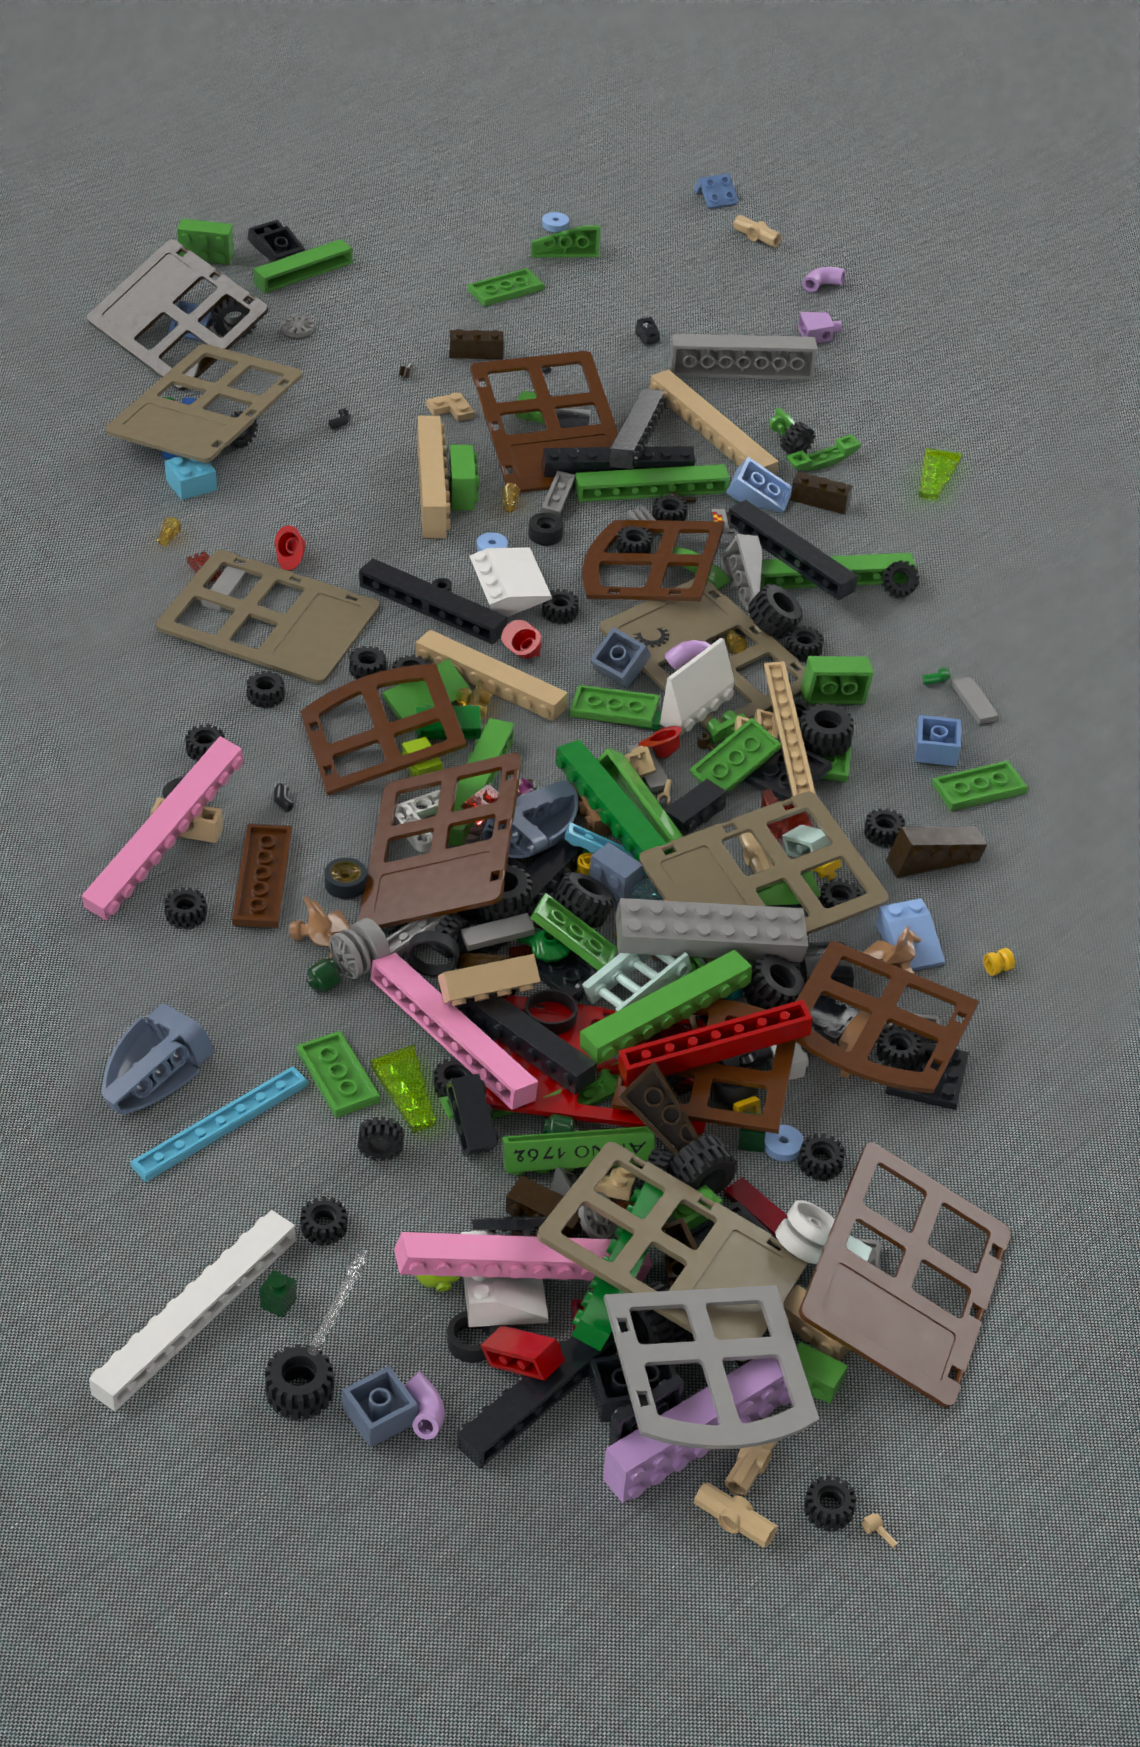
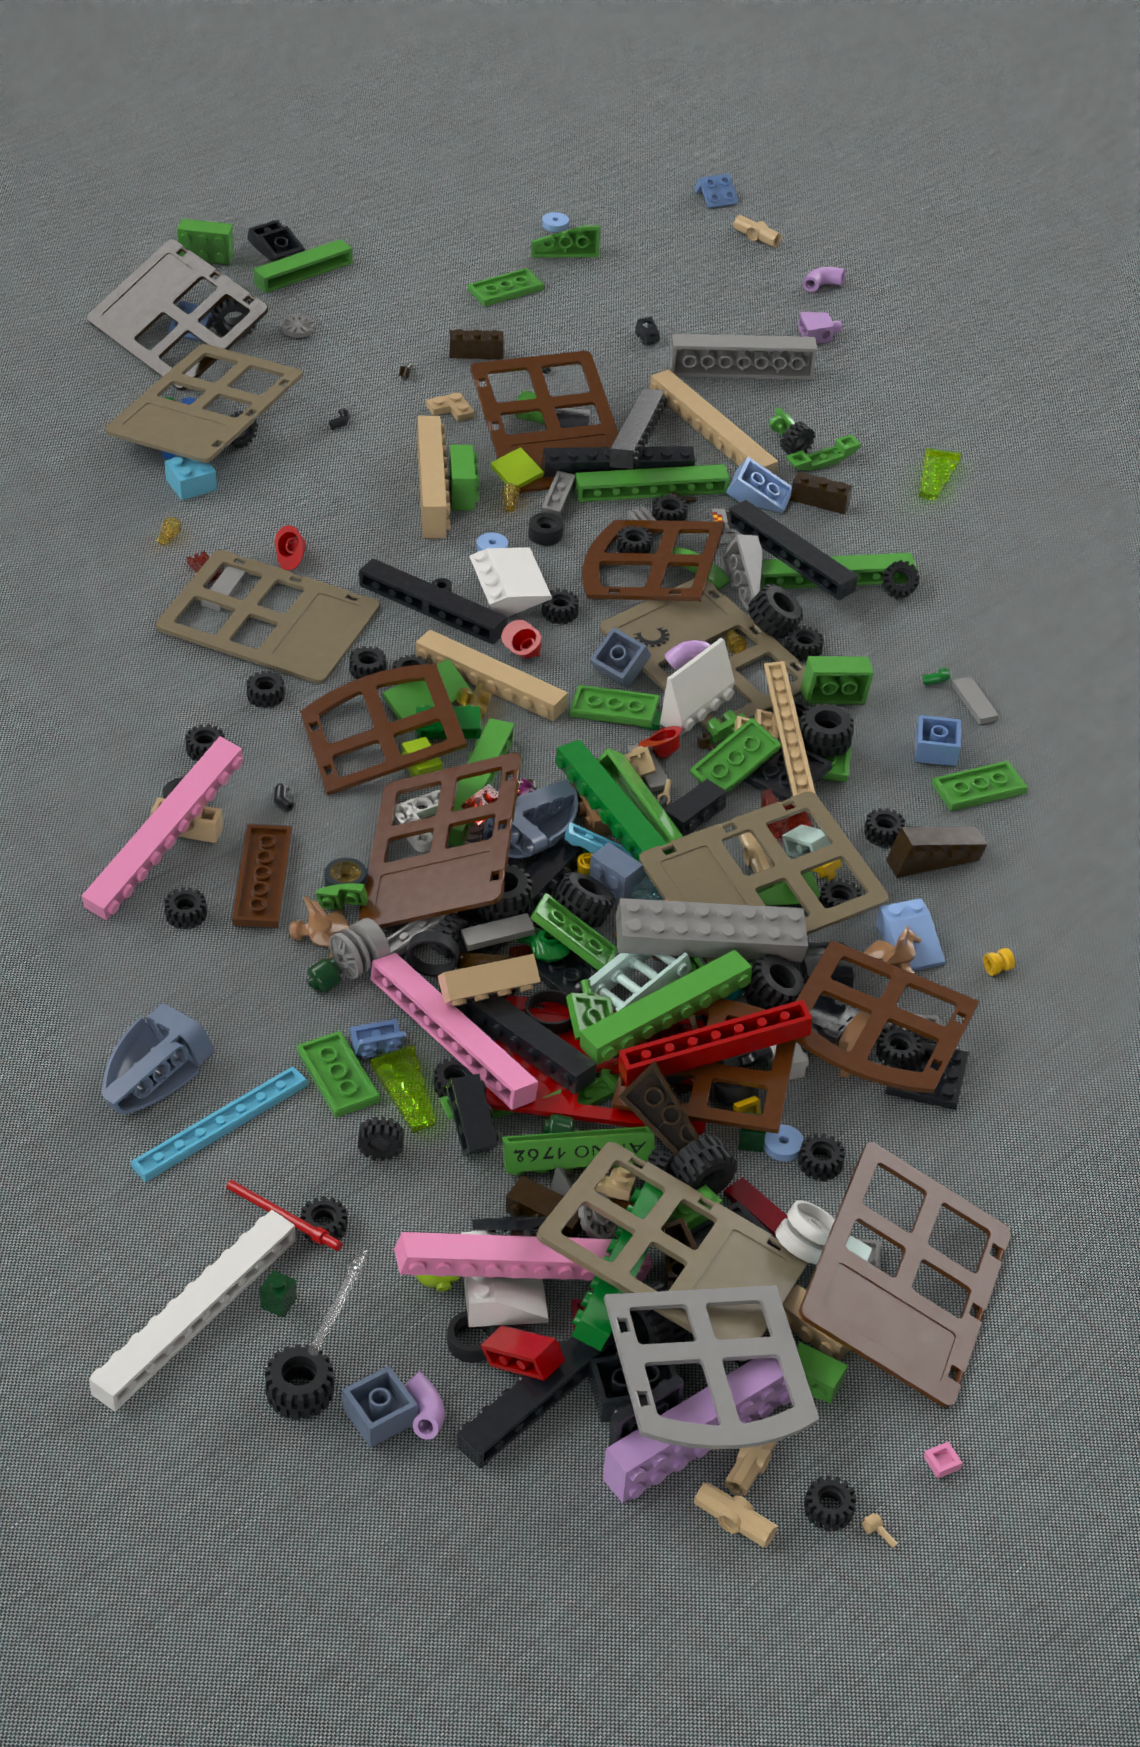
none -> red bar [226,1180,343,1252]
none -> bright green slope [316,883,369,910]
none -> medium blue bracket [349,1019,407,1059]
none -> lime tile [490,447,544,491]
none -> bright green plate [566,979,614,1040]
none -> bright pink plate [924,1442,963,1479]

